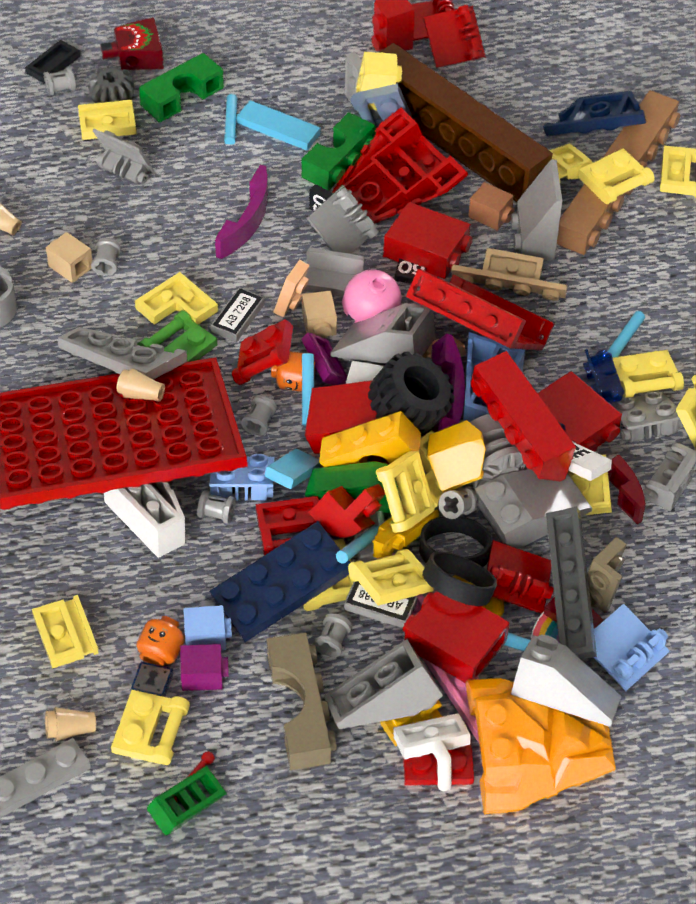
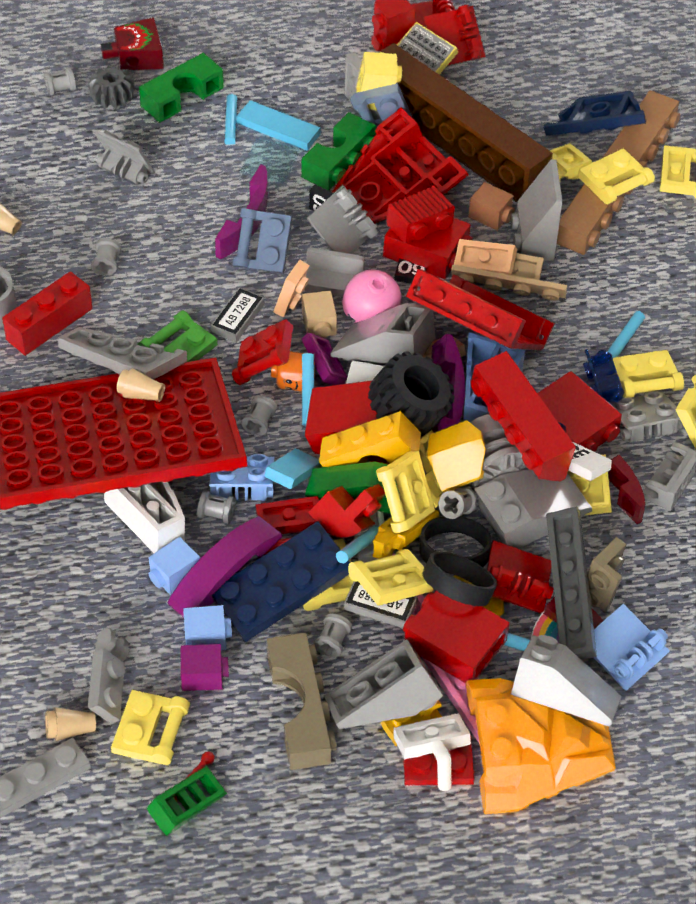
black tile [25,40,81,84] -> none
light yellow plate [32,595,99,669] -> none
tan brick [46,232,92,283] -> none
light yellow plate [78,100,137,140] -> none
tile [131,661,173,697] -> none
light yellow plate [135,272,218,325] -> none
orange head [136,616,185,668] -> none
none -> red brick [2,271,93,356]
none -> light grey hinge [88,627,130,724]
none -> light blue brick [148,536,200,595]
none -> magenta slope [167,516,282,618]
none -> sand blue plate [232,208,293,274]
none -> clear light blue piece [241,138,299,183]
none -> red brick [386,186,455,244]
none -> light grey tile [397,22,458,75]
none -> light nougat plate [454,239,517,275]

